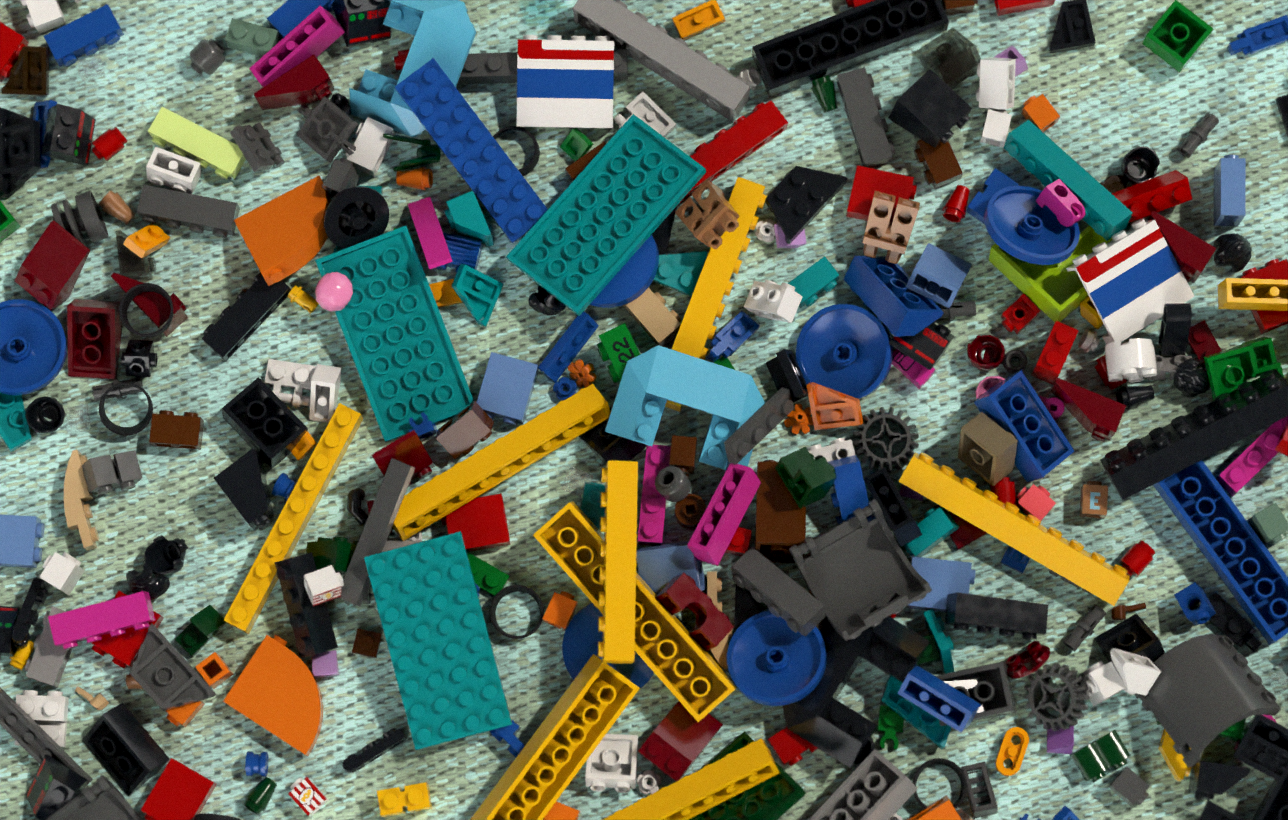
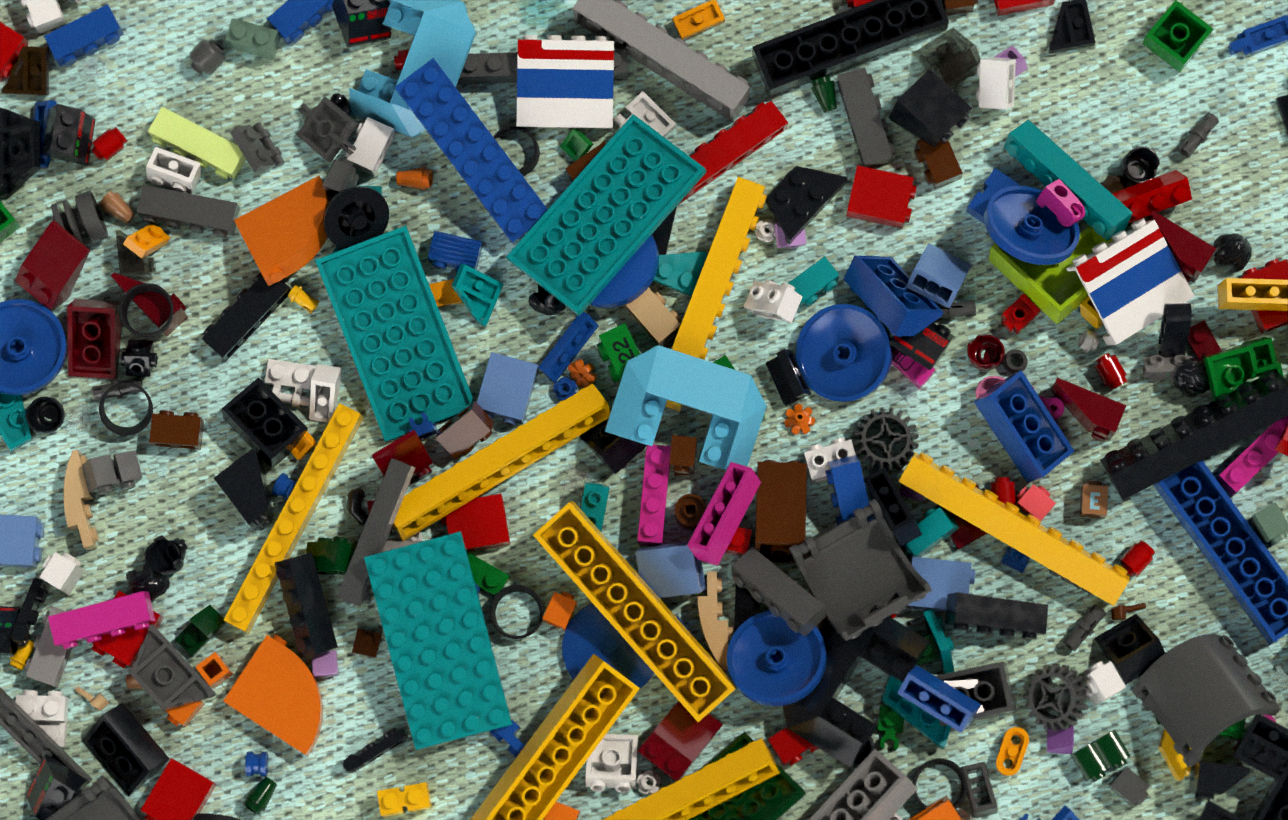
dark pink brick [249,5,345,87] -> none
dark red slope [254,54,335,110] -> none
brick [288,777,329,817] -> none
white brick [304,565,344,606] -> none
bright pink hair [315,272,353,312] -> none
dark green plant [383,133,441,172] -> none
dark pink slope [407,197,453,270] -> none
teal slope [444,191,494,247] -> none
yellow brick [598,461,638,664] -> none
dark grey head [655,466,691,502] -> none
dark red arch [655,572,734,652] -> none
medium nougat hips [675,179,739,249] -> none
blue hinge [706,311,760,363] -> none
dark grey plate [724,387,794,464] -> none
white plate [739,67,761,90] -> none
dark green brick [775,447,837,509] -> none
orange wing [806,382,863,430] -> none
medium nougat hips [862,191,920,264] -> none
red cone [942,185,970,223] -> none
dark tan brick [958,412,1018,486] -> none
white brick [980,109,1012,148] -> none
dark red dish [1006,641,1051,678] -> none
orange brick [1021,94,1060,132] -> none
red brick [1031,321,1079,385] -> none
white brick [1105,338,1157,383] -> none
white slope [1110,648,1161,696] -> none
black cone [1116,385,1155,410] -> none
blue brick [1174,582,1216,626] -> none
black hinge [1209,592,1262,652] -> none
medium blue brick [1214,155,1246,226] -> none

